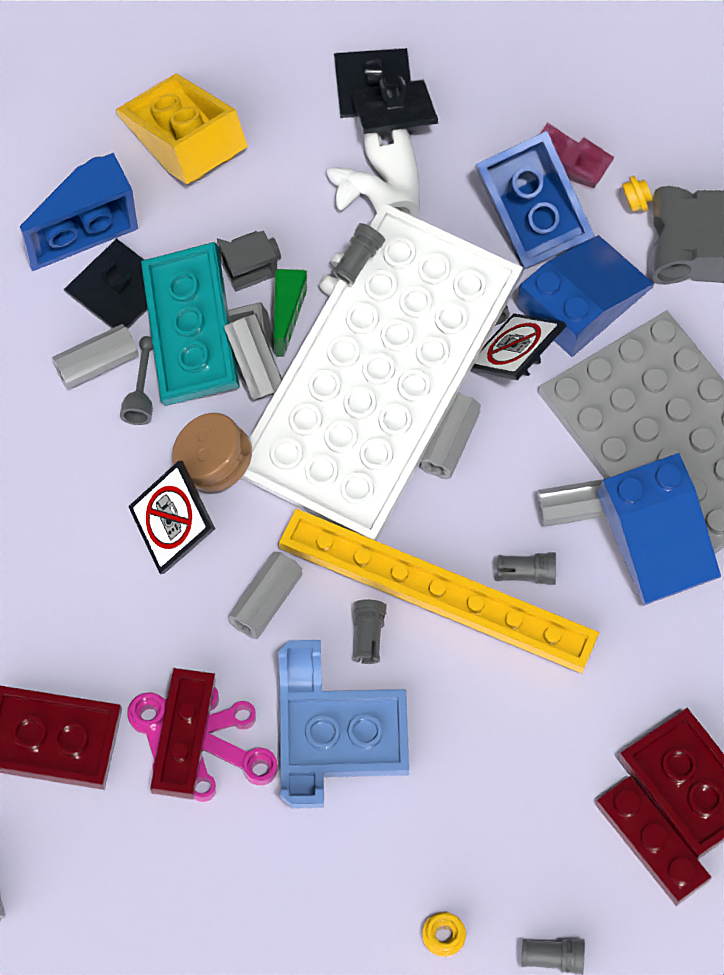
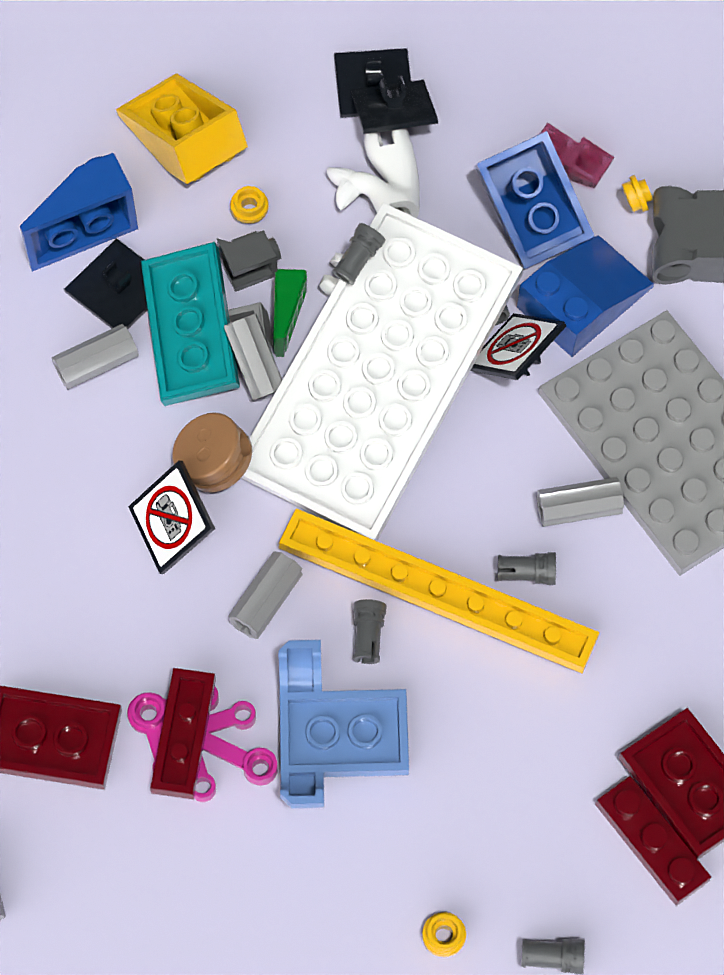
dark grey hinge [120,336,153,425] -> none
light grey axle [420,393,481,479] -> none
blue slope [597,453,721,606] -> none
none -> yellow plate [230,186,269,223]

